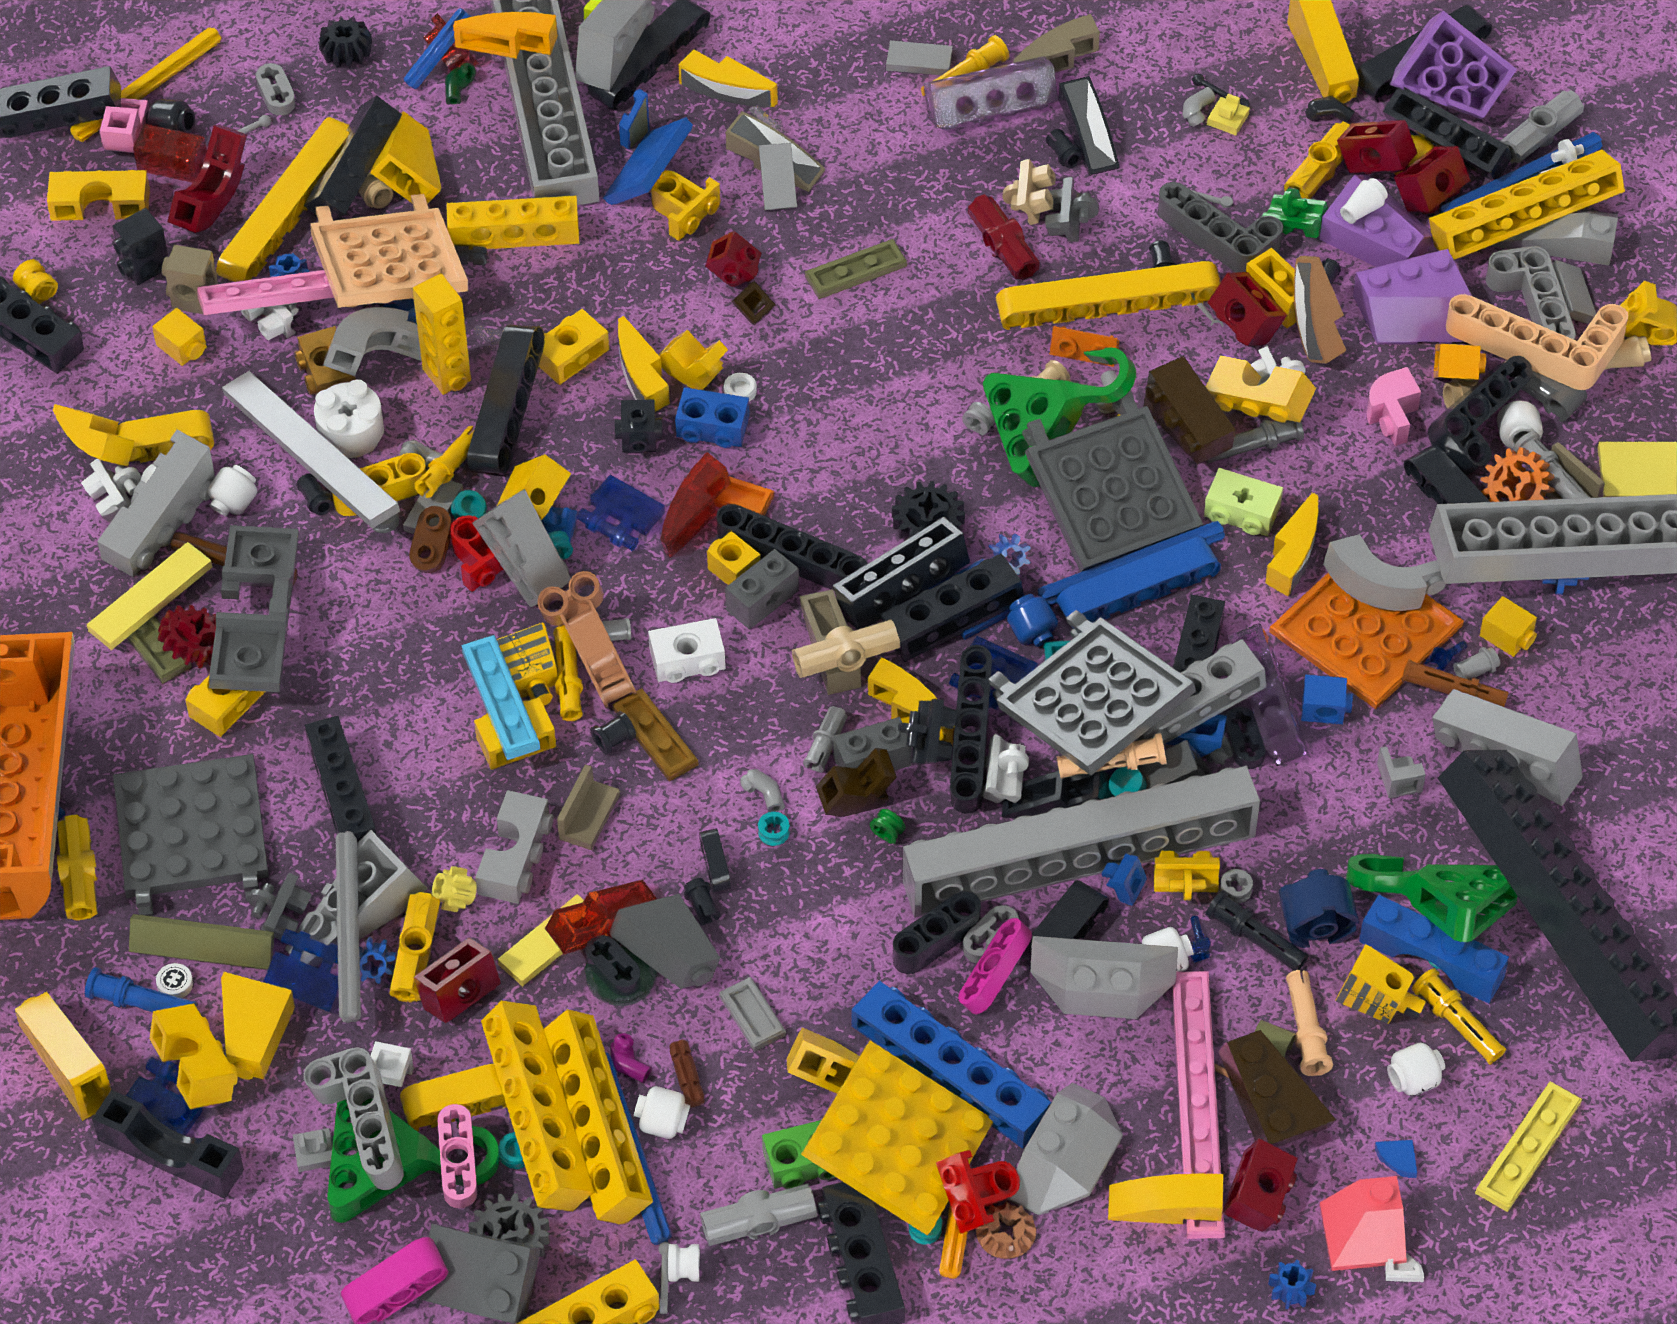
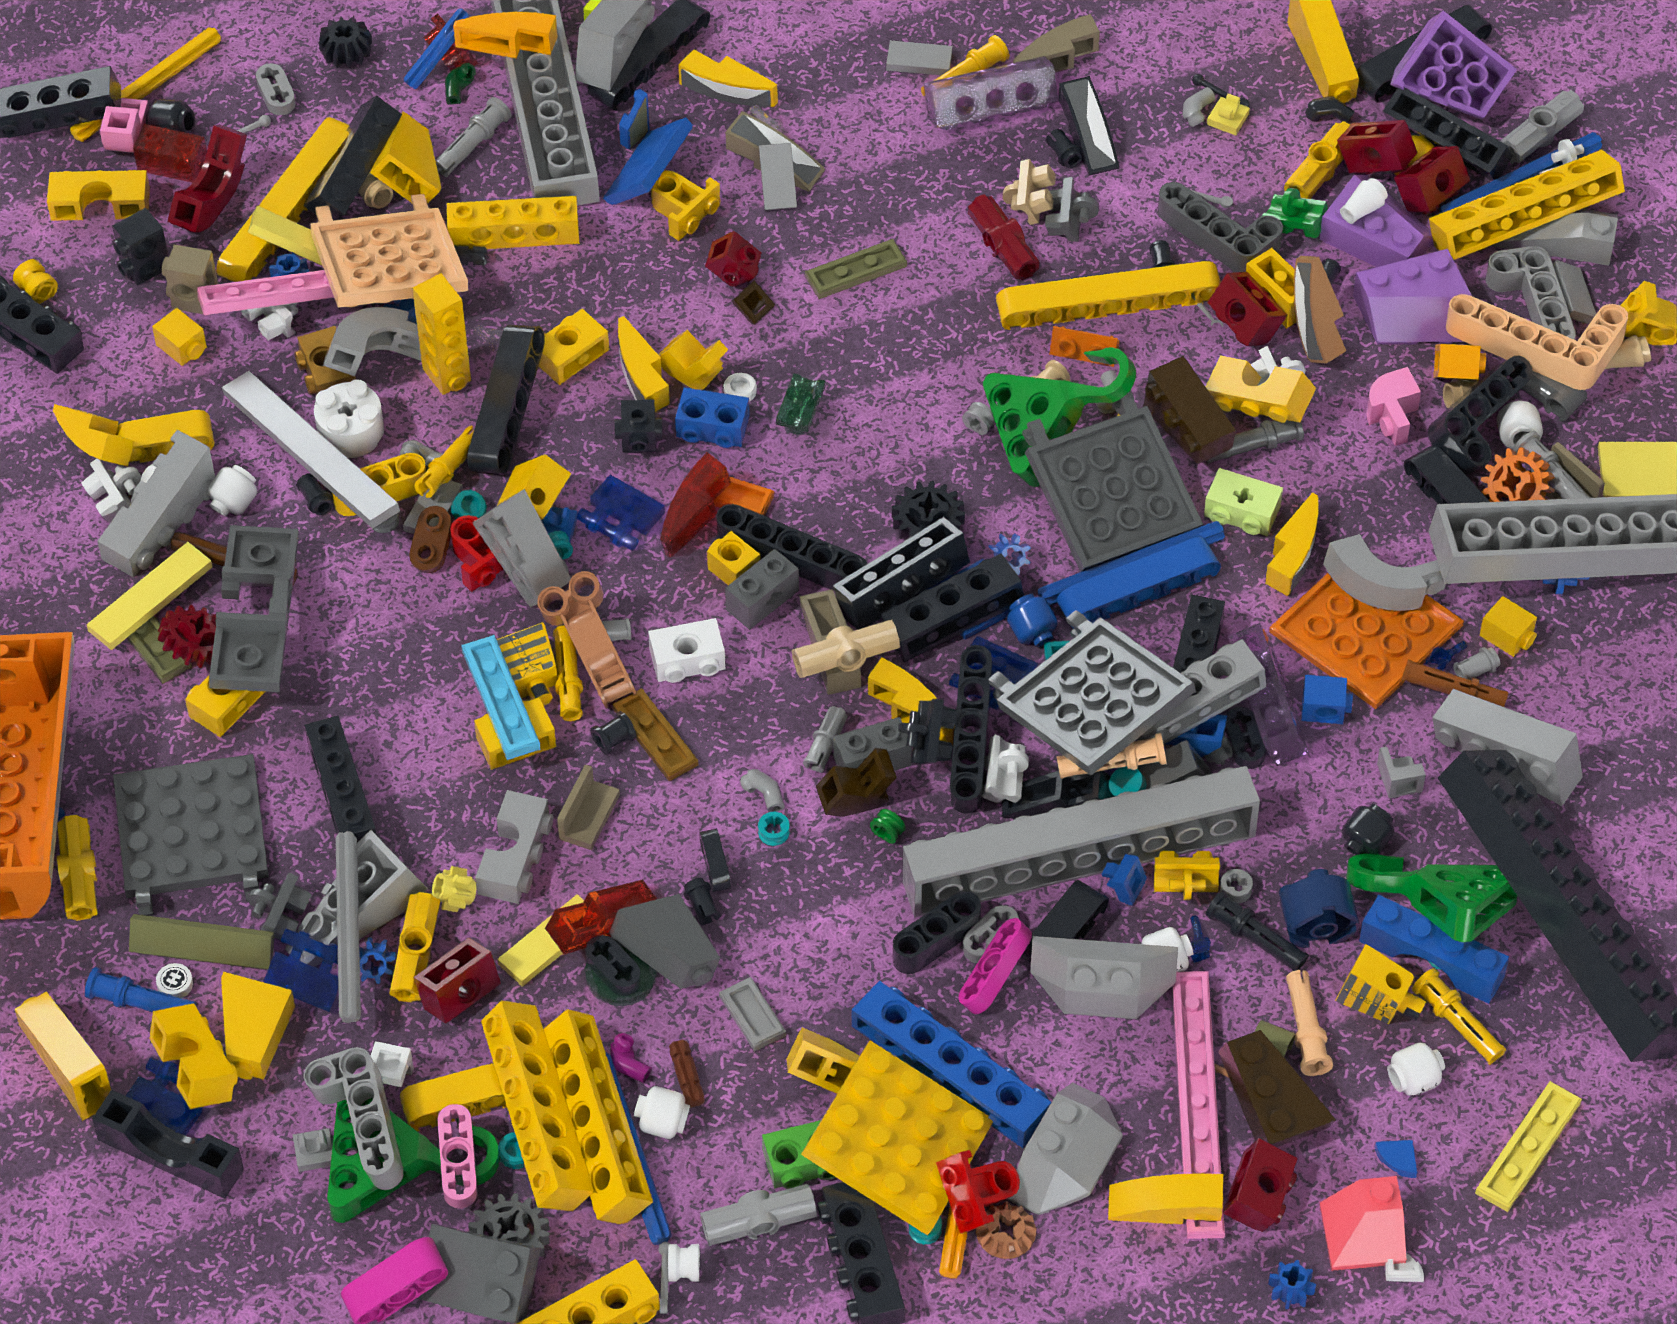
none -> light yellow tile [248,206,322,265]
none -> light grey pin [435,97,511,177]
none -> clear green hips [776,373,826,435]
none -> black head [1341,804,1395,855]

